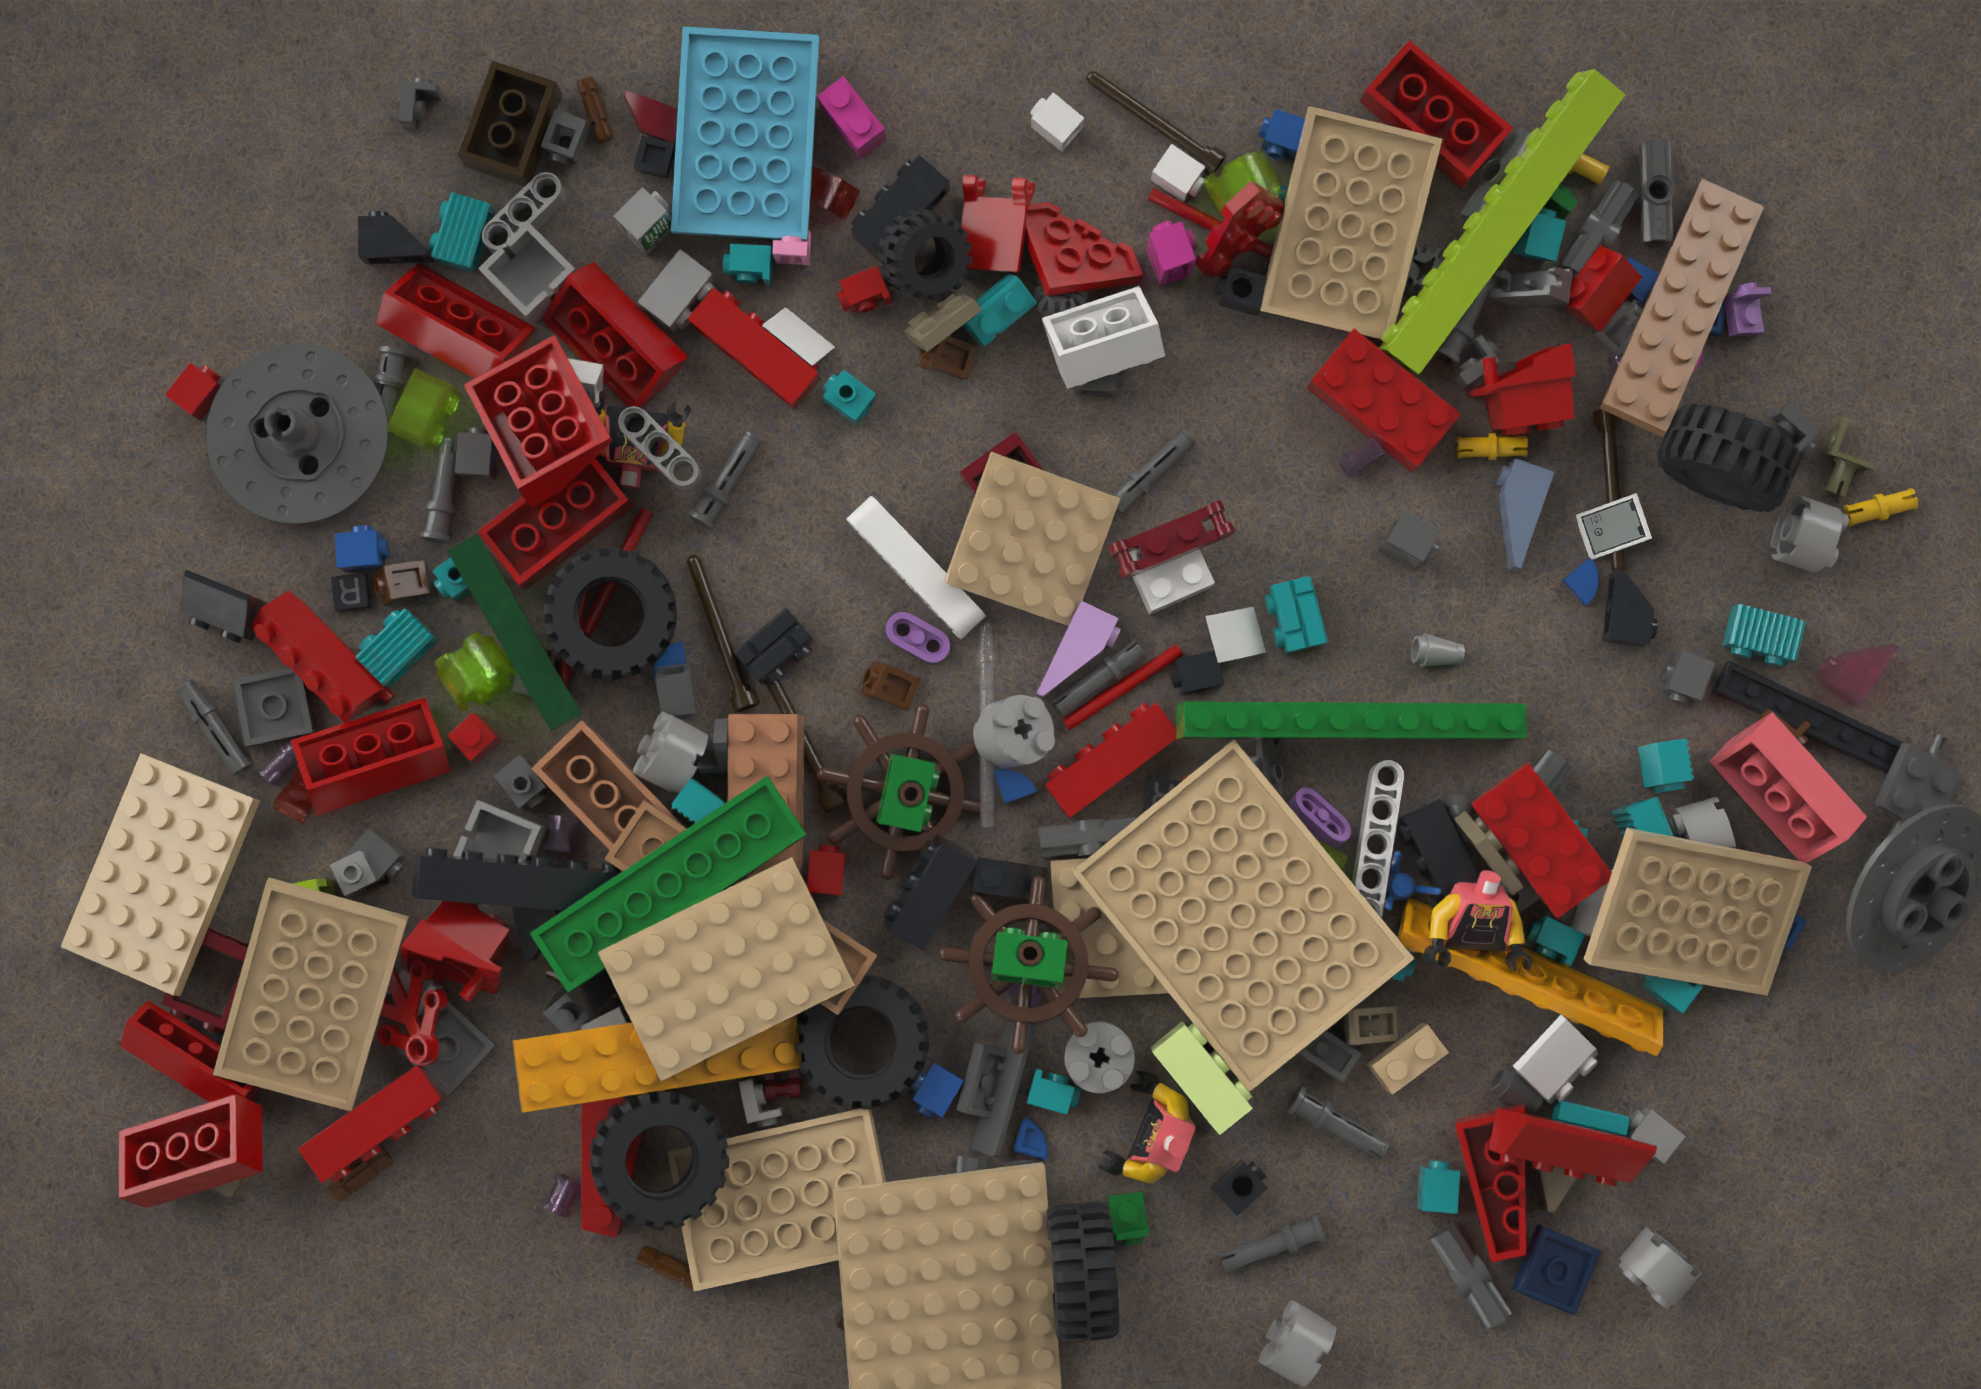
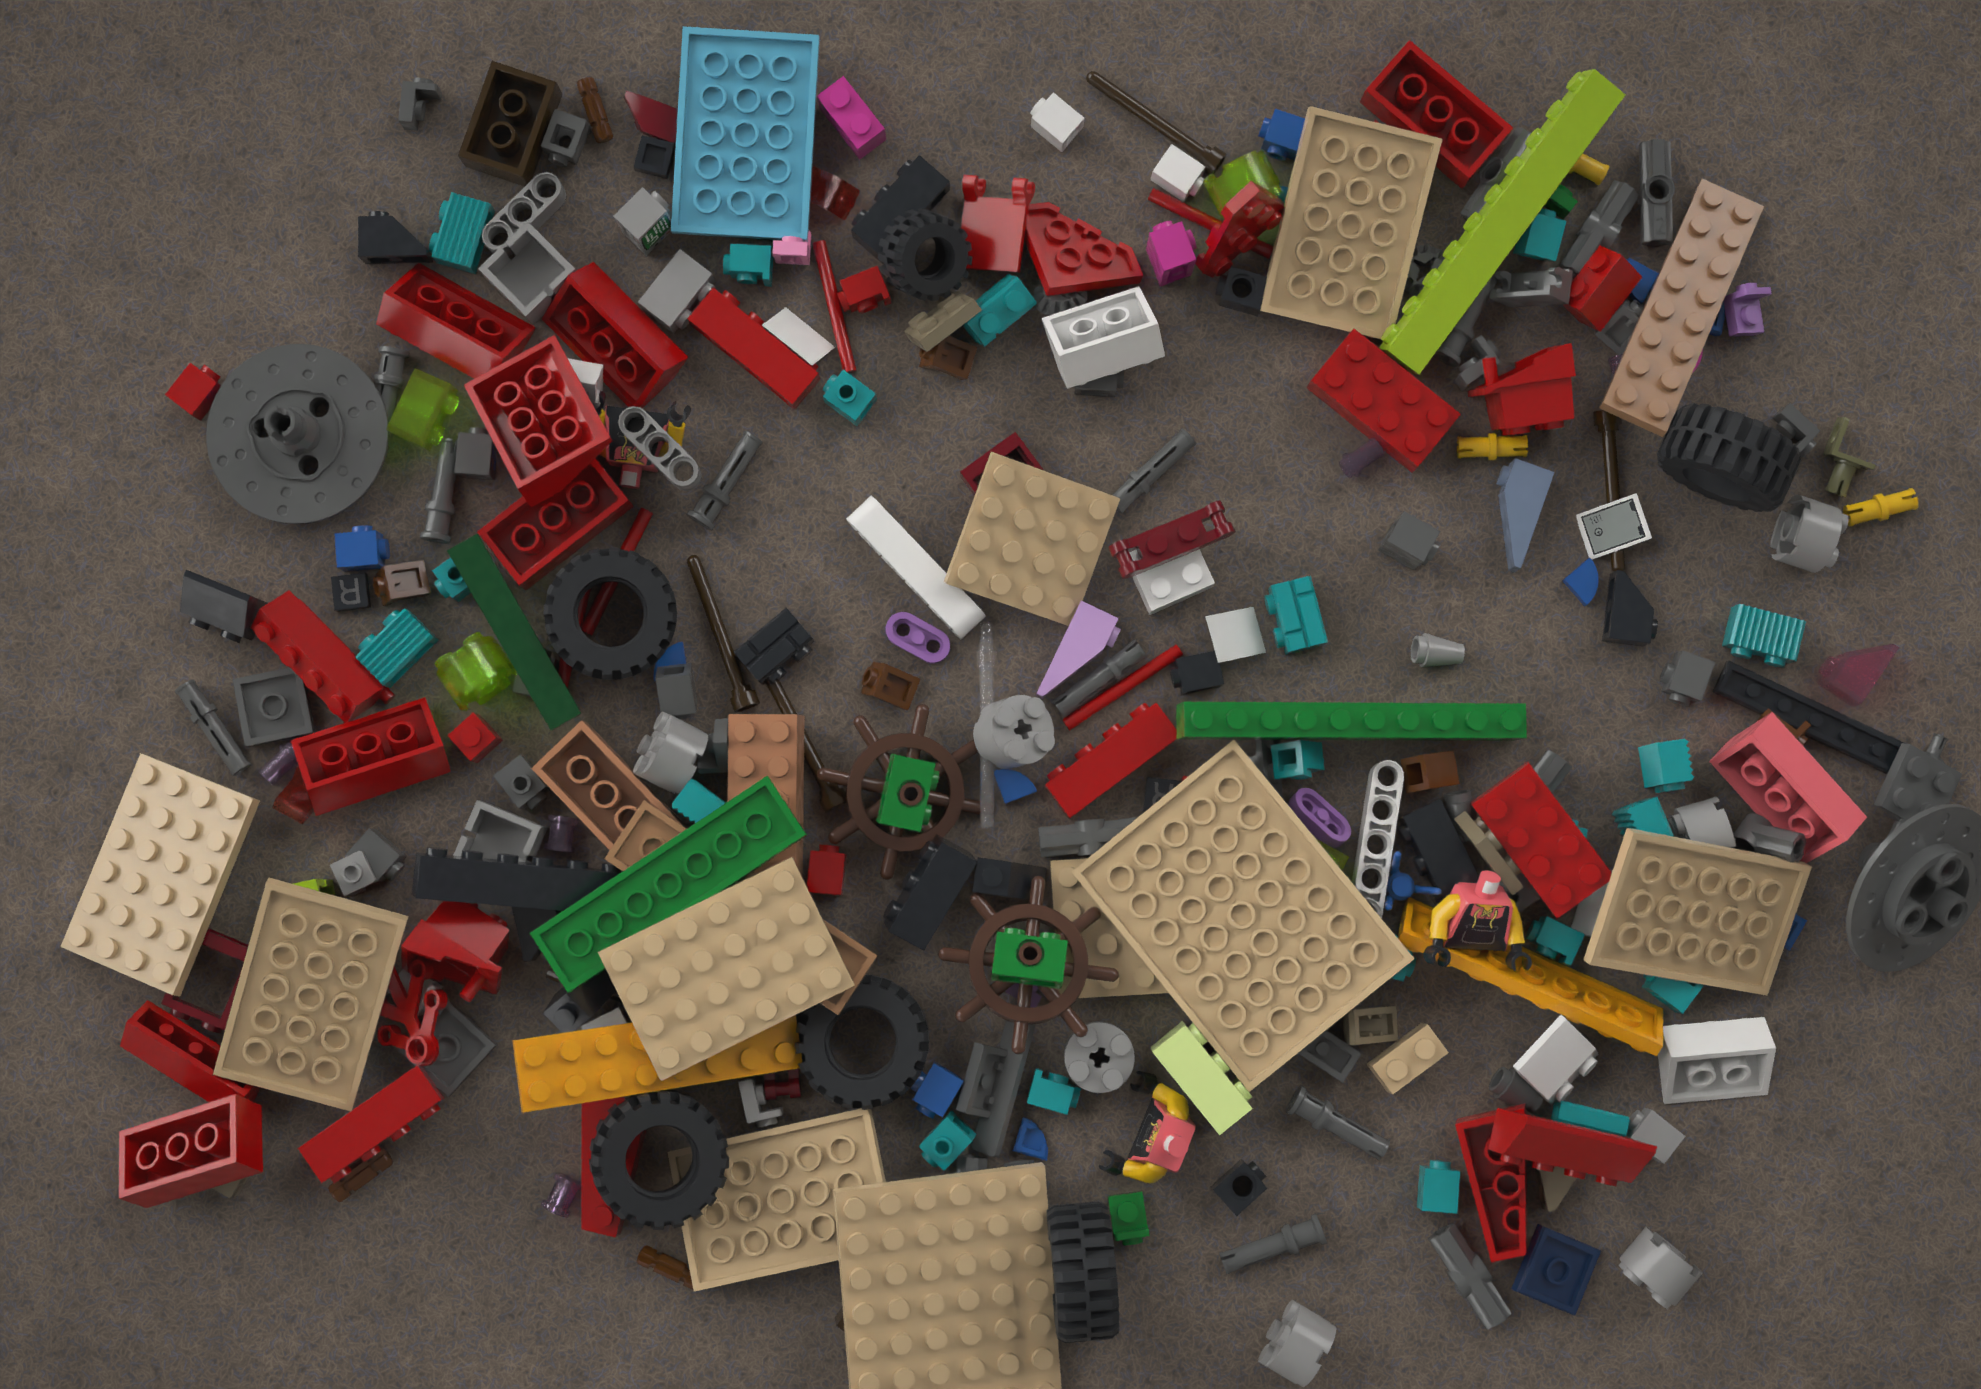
none -> red bar [812,240,857,373]
none -> teal brick [919,1110,976,1171]
none -> teal brick [1271,740,1325,780]
none -> reddish brown brick [1400,750,1460,793]
none -> white slope [1658,1017,1776,1104]
none -> dark grey piece [1732,813,1806,863]

